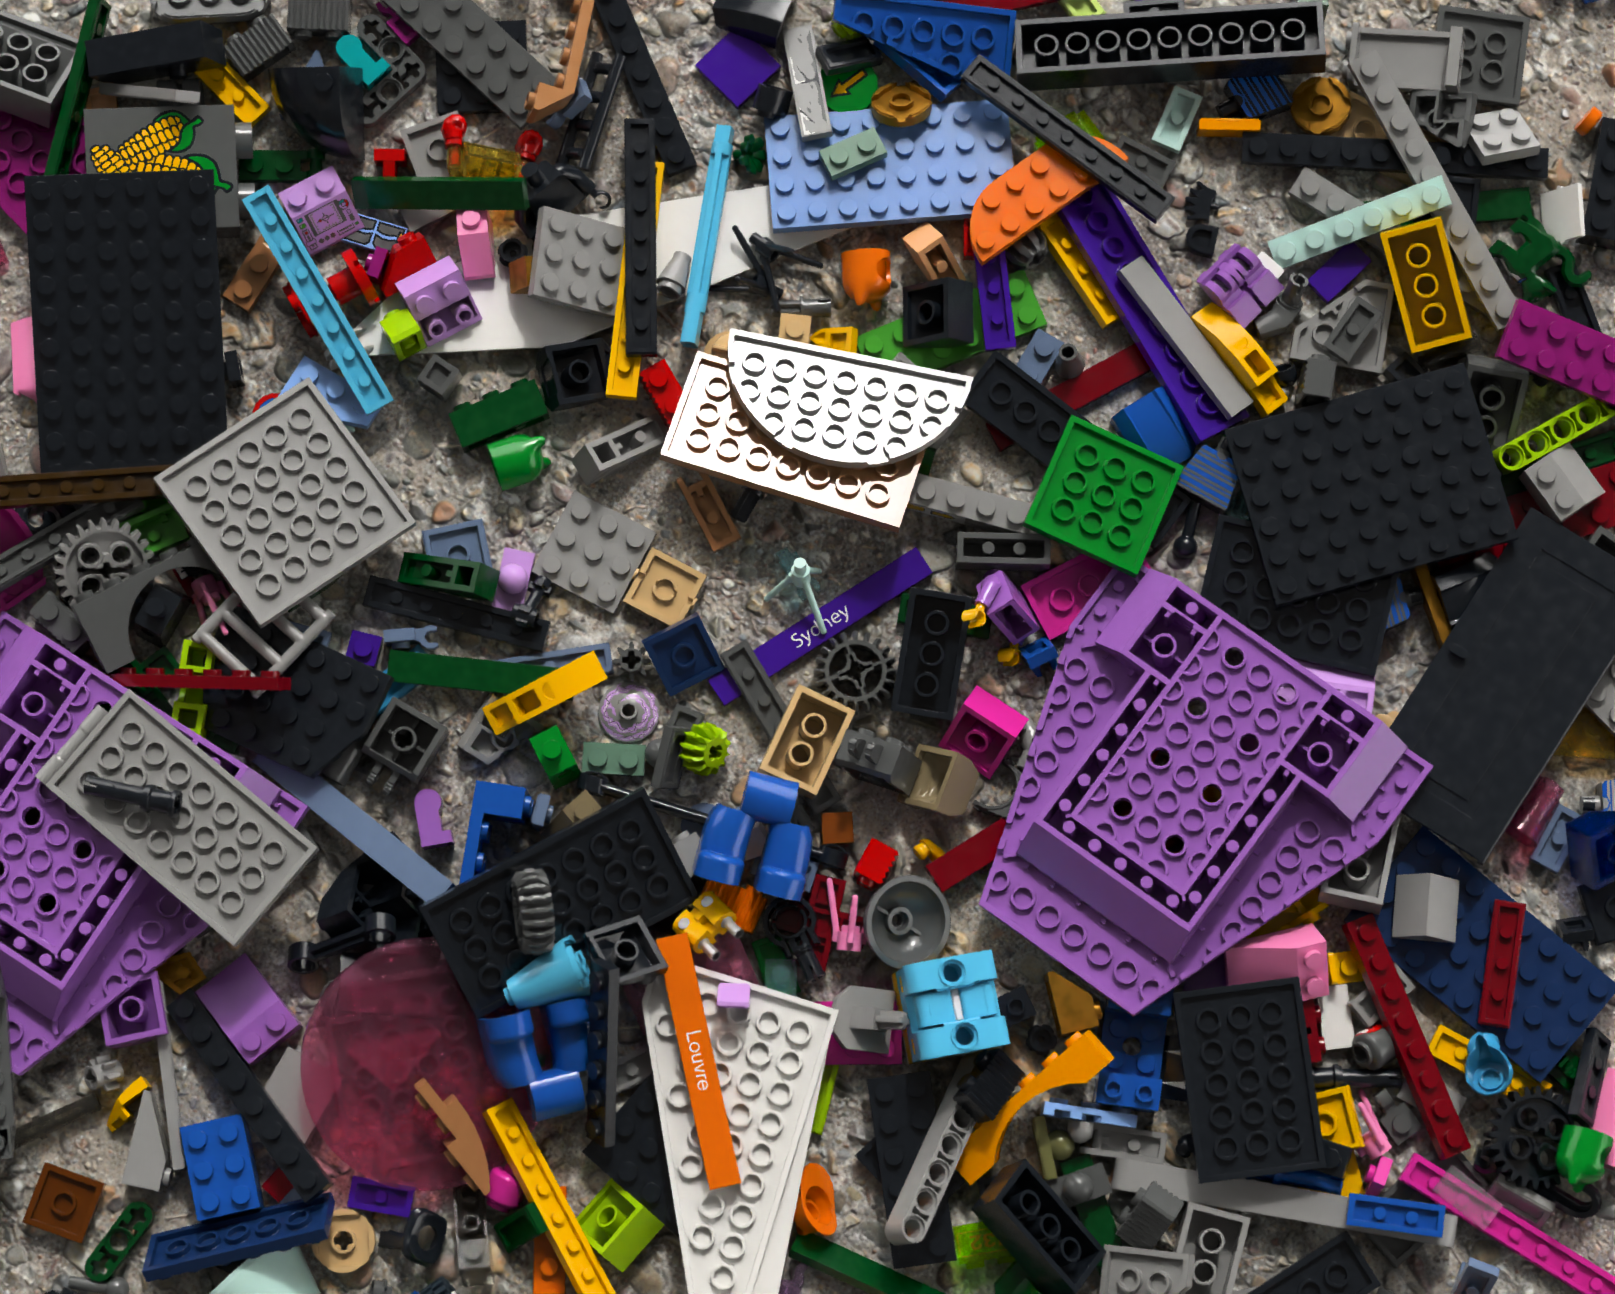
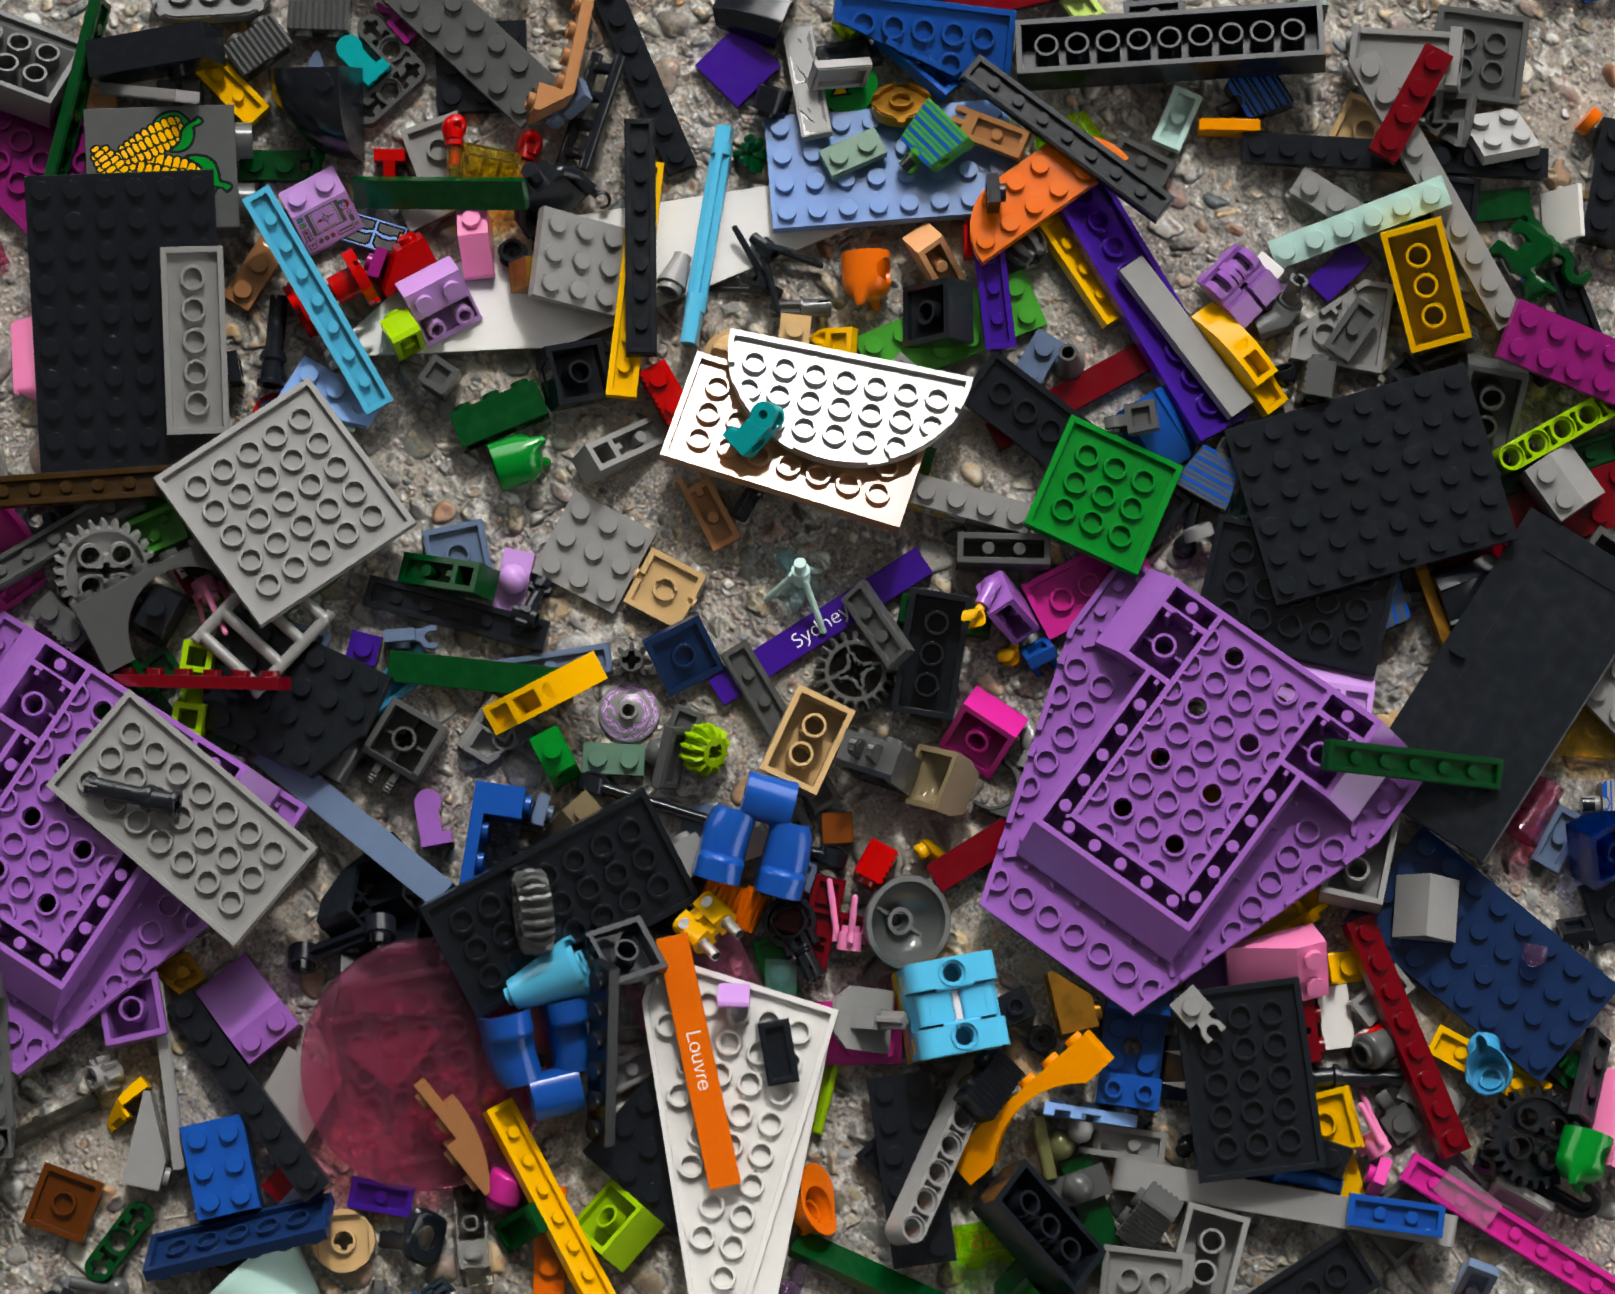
light grey piece [35,704,108,785] -> none
black piece [1185,181,1220,221] -> none
black tile [1185,224,1219,259] -> none
pearl gold tile [1291,76,1352,136] -> none
dark red tile [1477,899,1526,1029] -> none
none -> light grey plate [160,246,230,435]
none -> black pin [256,294,289,390]
none -> teal leg [722,401,785,458]
none -> black tile [757,1018,800,1087]
none -> light grey tile [806,57,873,91]
none -> dark grey tile [841,579,915,671]
none -> torso [898,98,975,176]
none -> medium nougat hinge [951,105,1032,162]
none -> black plate [985,173,1006,213]
none -> dark grey plate [1104,398,1161,437]
none -> light grey plate [1168,984,1226,1044]
none -> light grey tile [1182,521,1215,543]
none -> dark green tile [1320,738,1504,790]
none -> dark red plate [1367,42,1453,165]
none -> clear purple hinge [1522,943,1549,967]

